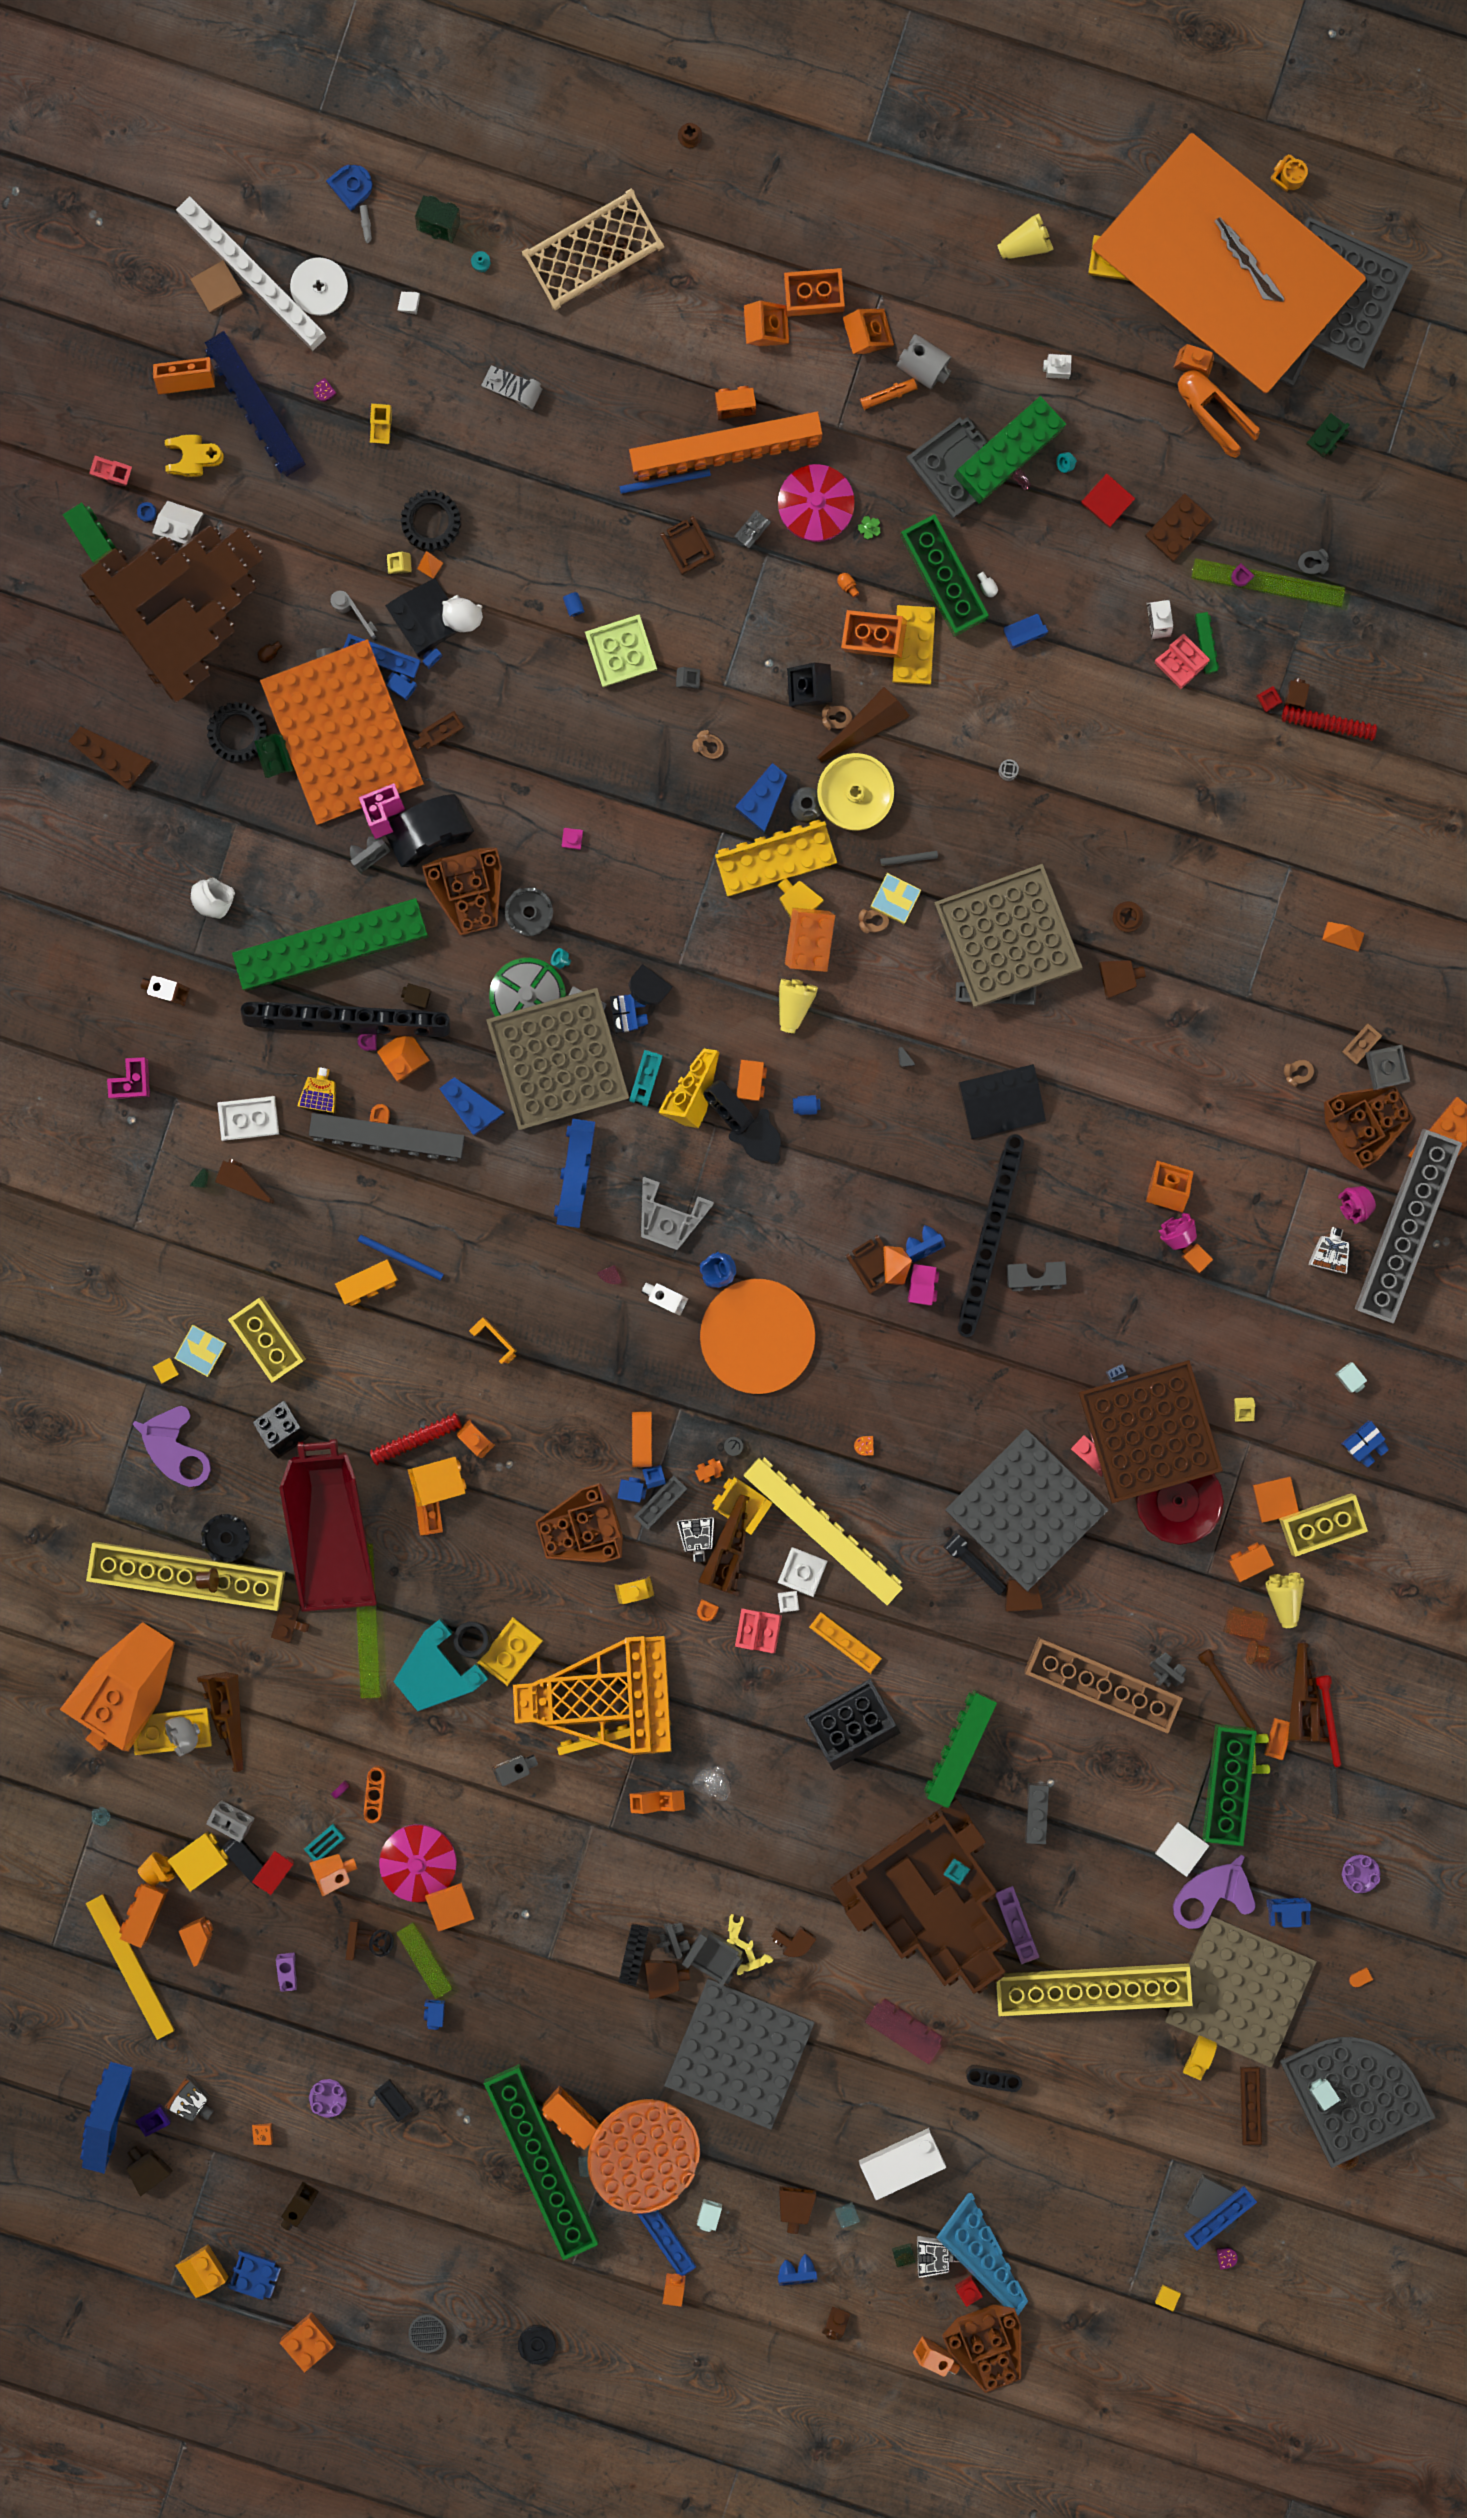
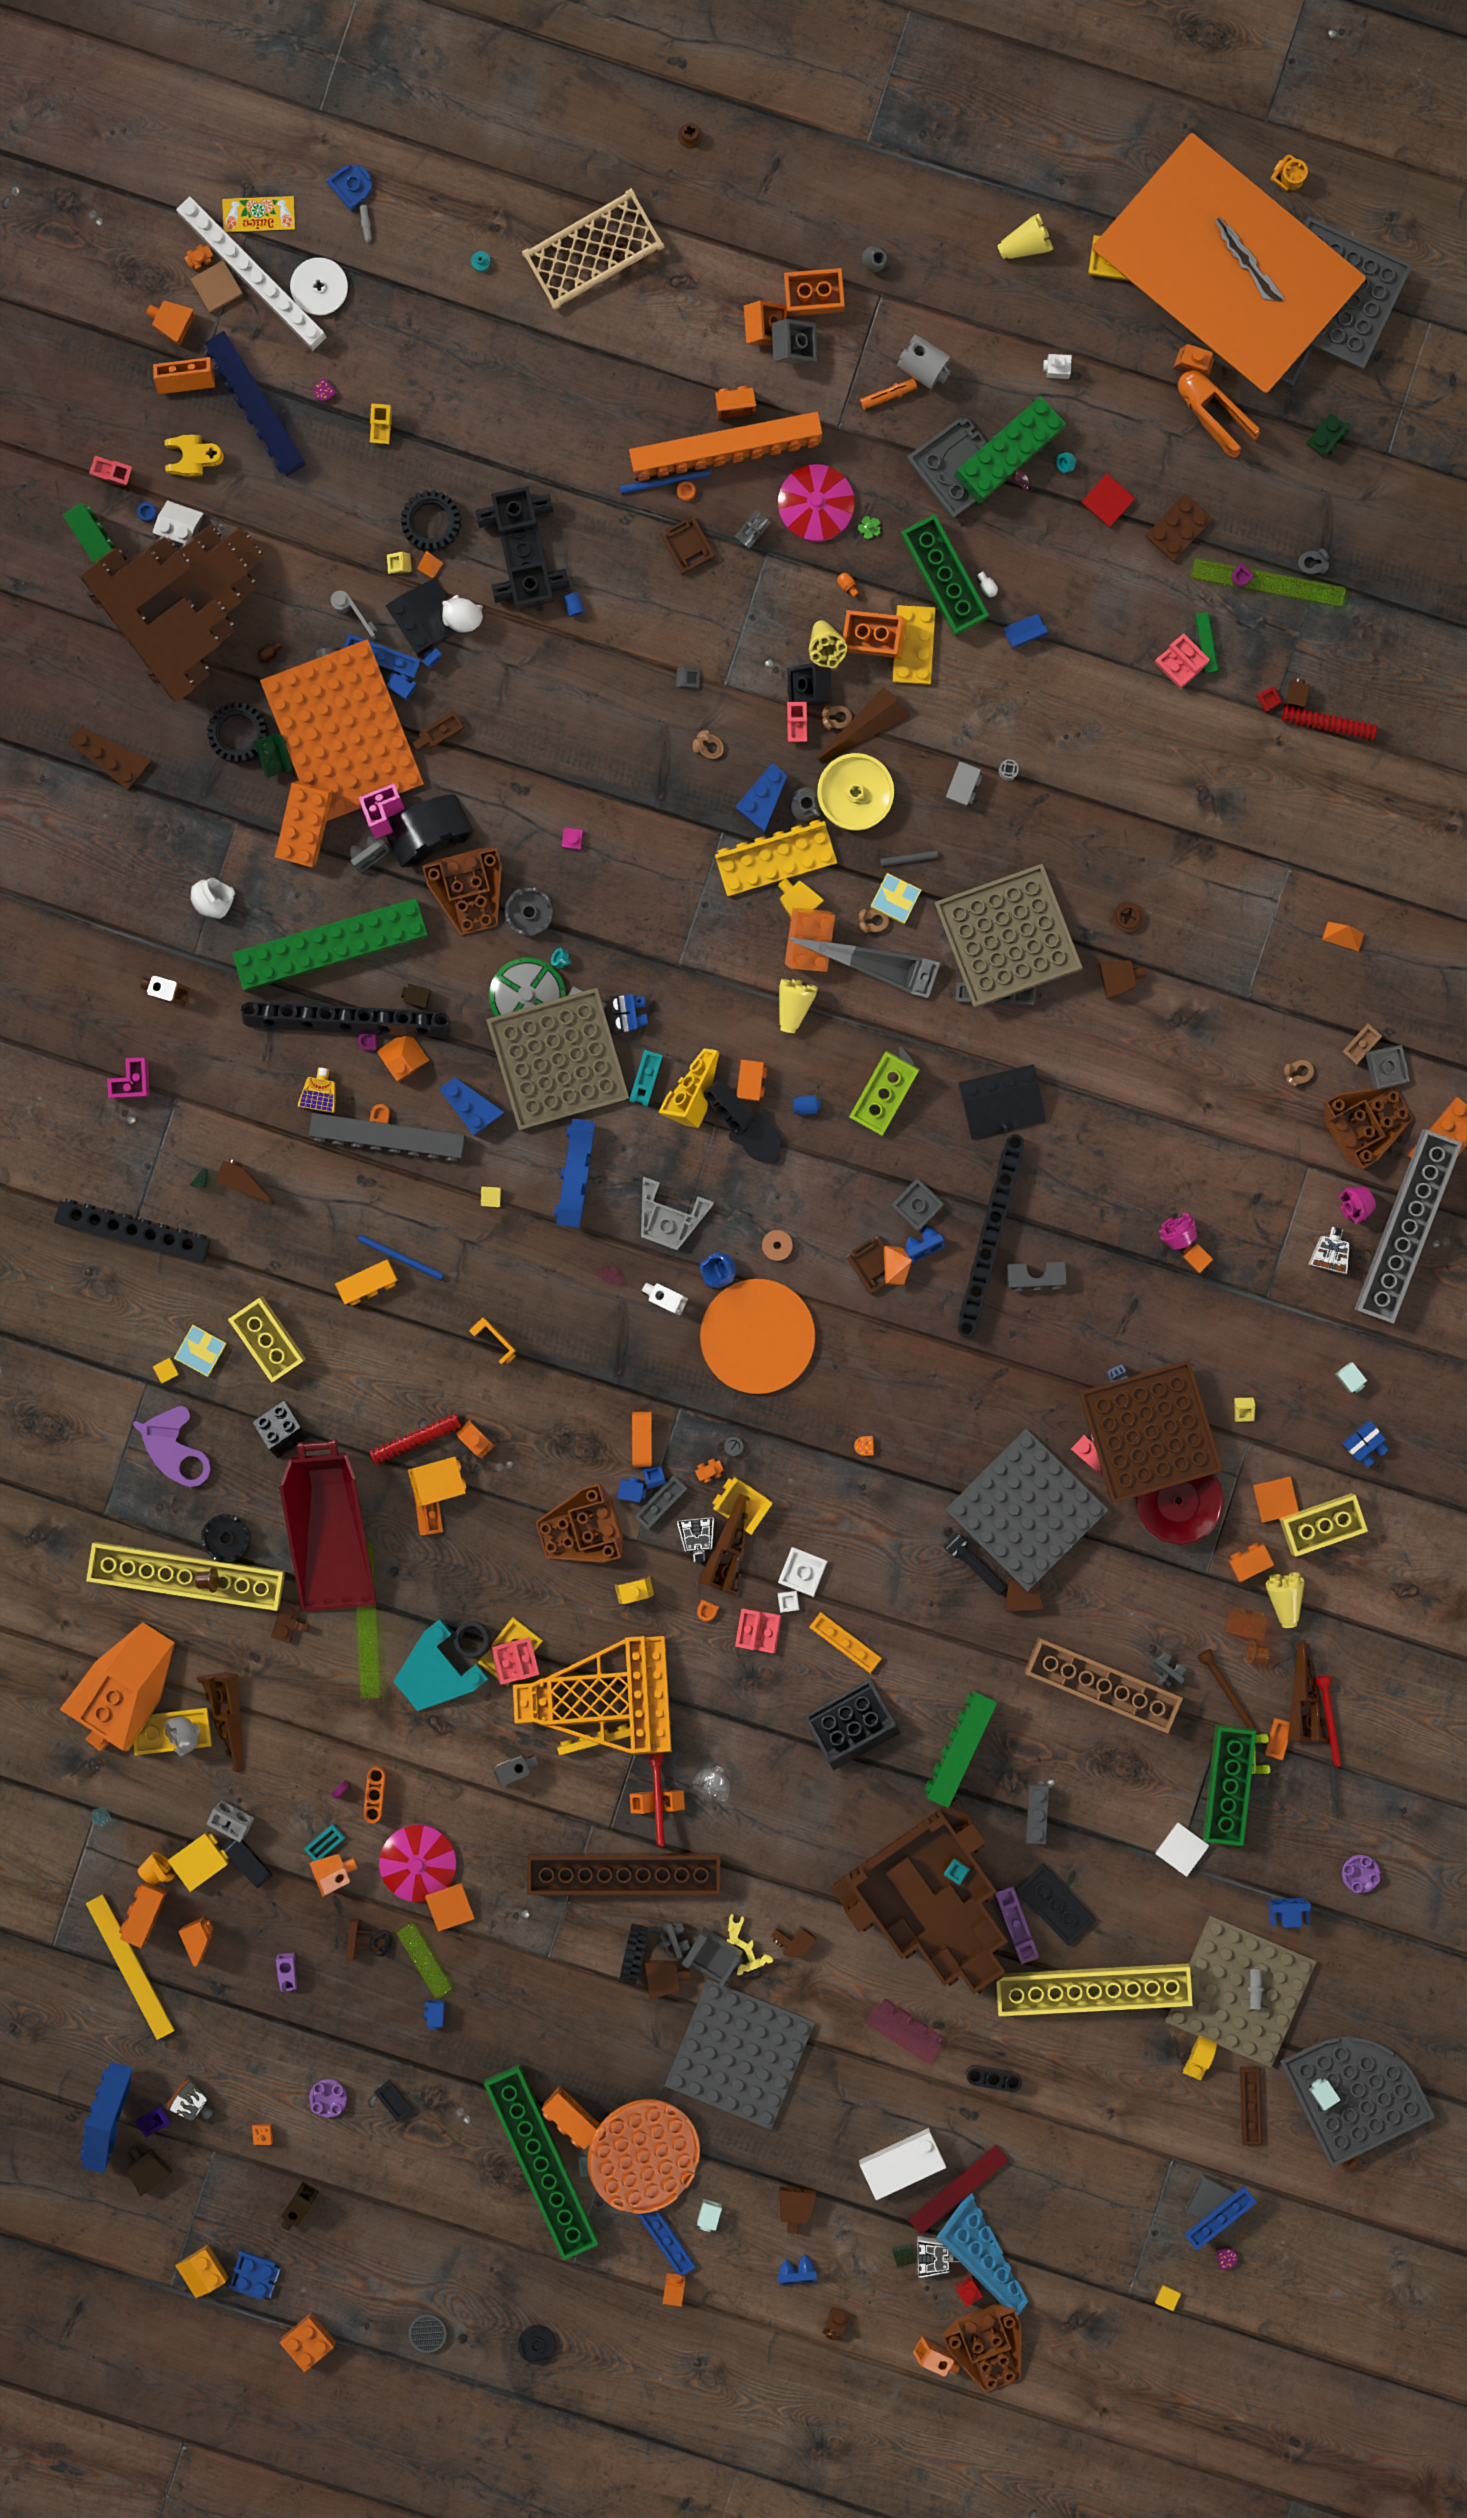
white tile [217,1096,279,1141] -> none
red panel [252,1851,294,1895] -> none
white slope [398,292,420,315] -> none
clear green brick [415,195,461,243] -> none
light grey door [481,365,543,410] -> none
yellowish green plate [585,614,657,687] -> none
black tile [628,964,673,1005] -> none
light yellow brick [744,1457,903,1605] -> none
clear light blue plate [835,2202,860,2228] -> none
orange slope [843,309,894,354] -> none
dark pink brick [907,1264,939,1305] -> none
orange slope [1146,1161,1194,1213] -> none
white torso [1147,600,1173,639] -> none
medium lavender animal [1173,1855,1255,1929] -> none
orange piece [1349,1967,1373,1987] -> none
none -> black brick [54,1198,211,1263]
none -> orange torso [146,301,196,347]
none -> orange piece [184,244,213,270]
none -> sticker [222,196,295,232]
none -> orange brick [275,781,333,867]
none -> black piece [475,486,570,610]
none -> light yellow slope [481,1187,501,1207]
none -> coral slope [490,1637,539,1685]
none -> reddish brown brick [527,1853,720,1895]
none -> red piece [648,1754,665,1847]
none -> orange tile [677,481,696,502]
none -> nougat piece [762,1230,793,1261]
none -> dark grey brick [772,319,817,366]
none -> coral brick [787,702,807,743]
none -> dark grey plate [789,937,941,998]
none -> light yellow cone [809,621,847,668]
none -> lime plate [849,1050,920,1136]
none -> dark grey piece [861,245,888,273]
none -> dark grey plate [890,1178,945,1232]
none -> dark red tile [908,2144,1009,2235]
none -> light grey brick [945,761,982,807]
none -> black tile [1015,1863,1096,1946]
none -> light grey pin [1248,1969,1264,2009]

